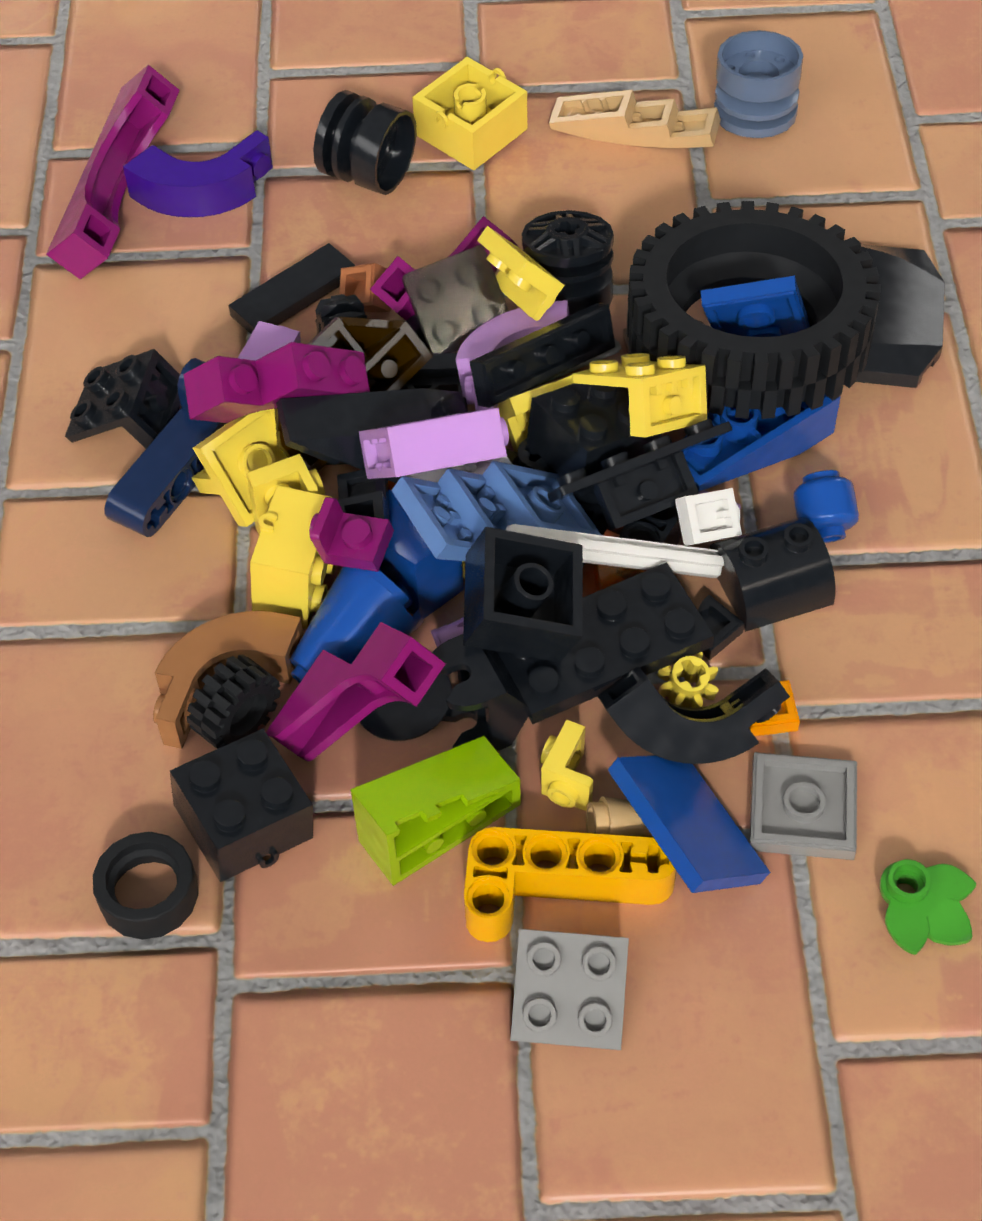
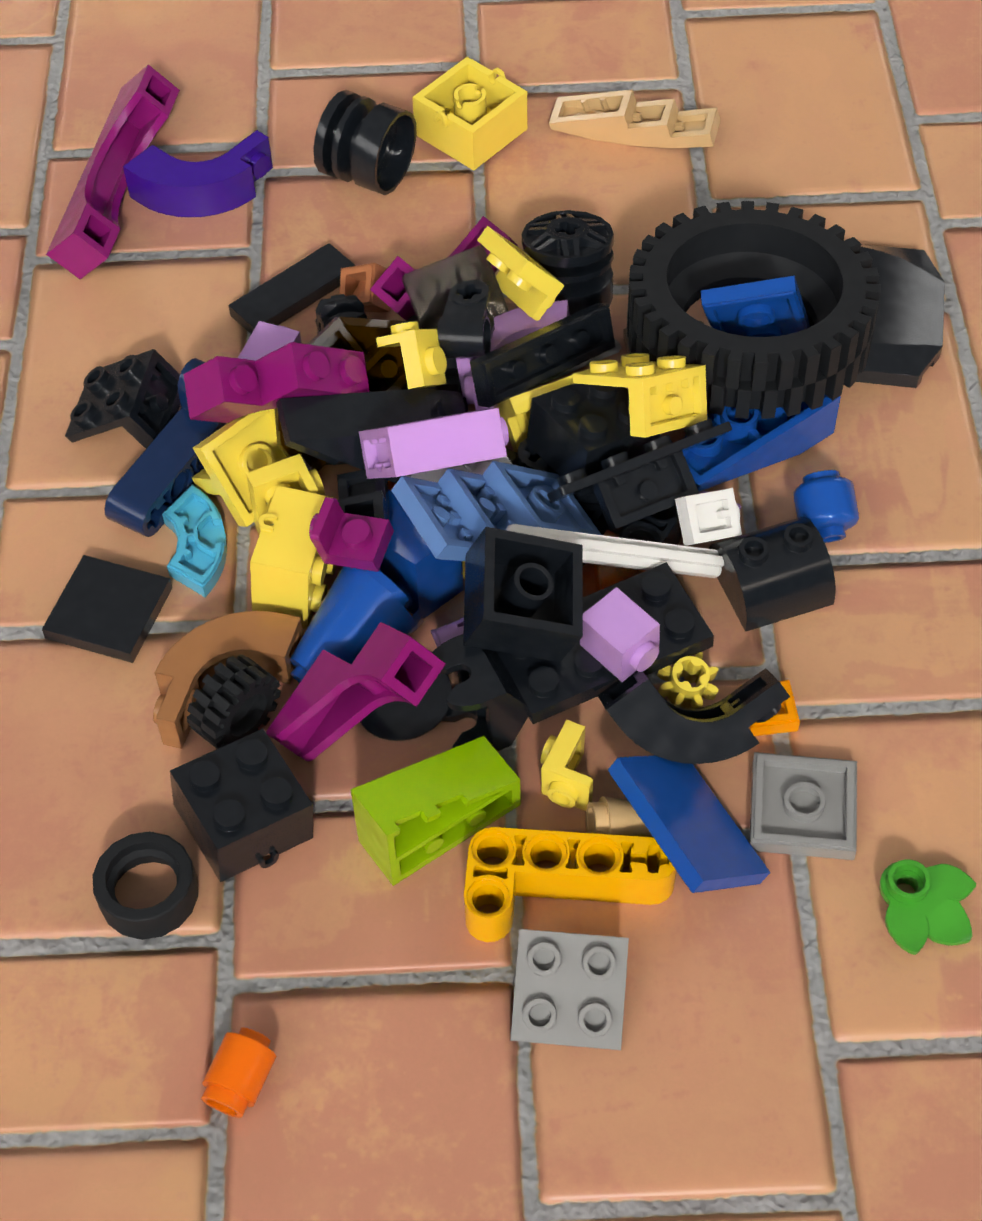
black tile [698,595,744,660] -> none
sand blue wheel [714,30,803,138] -> none
none -> black tile [42,555,172,663]
none -> medium azure tile [162,484,227,597]
none -> orange brick [201,1027,277,1118]
none -> light yellow bracket [376,321,447,389]
none -> black piece [438,280,495,358]
none -> lavender brick [580,587,660,682]

